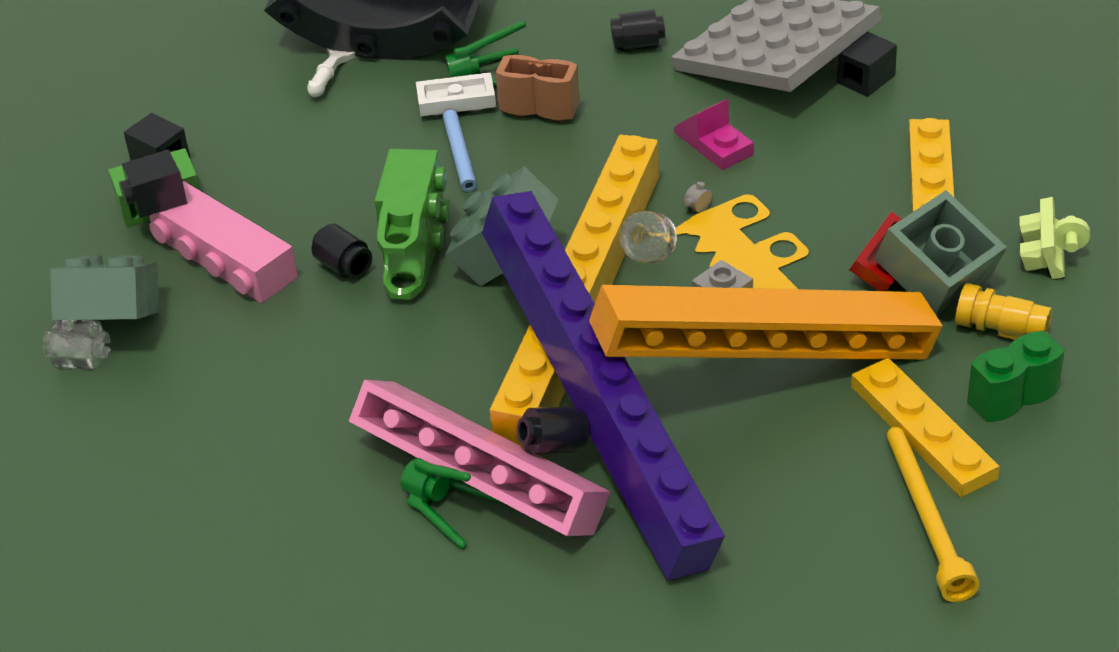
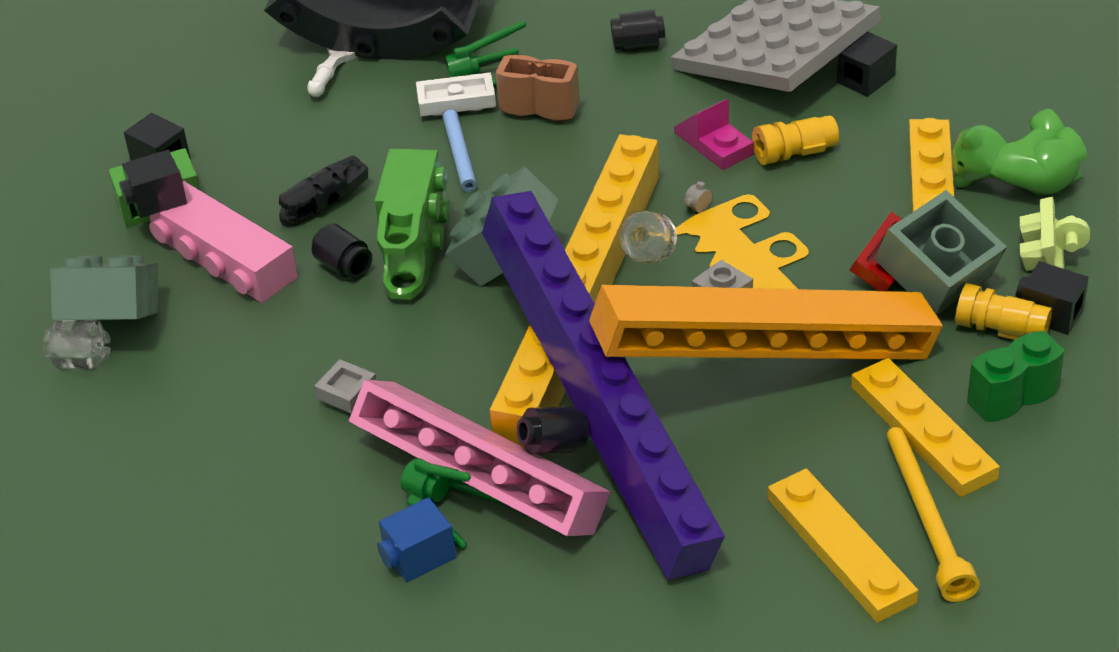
none -> black hinge [279,155,368,227]
none -> light grey plate [314,359,376,413]
none -> blue brick [377,497,456,583]
none -> yellow axle [752,115,839,165]
none -> yellow plate [767,468,919,623]
none -> bright green animal [952,109,1087,196]
none -> black brick [1016,261,1089,335]

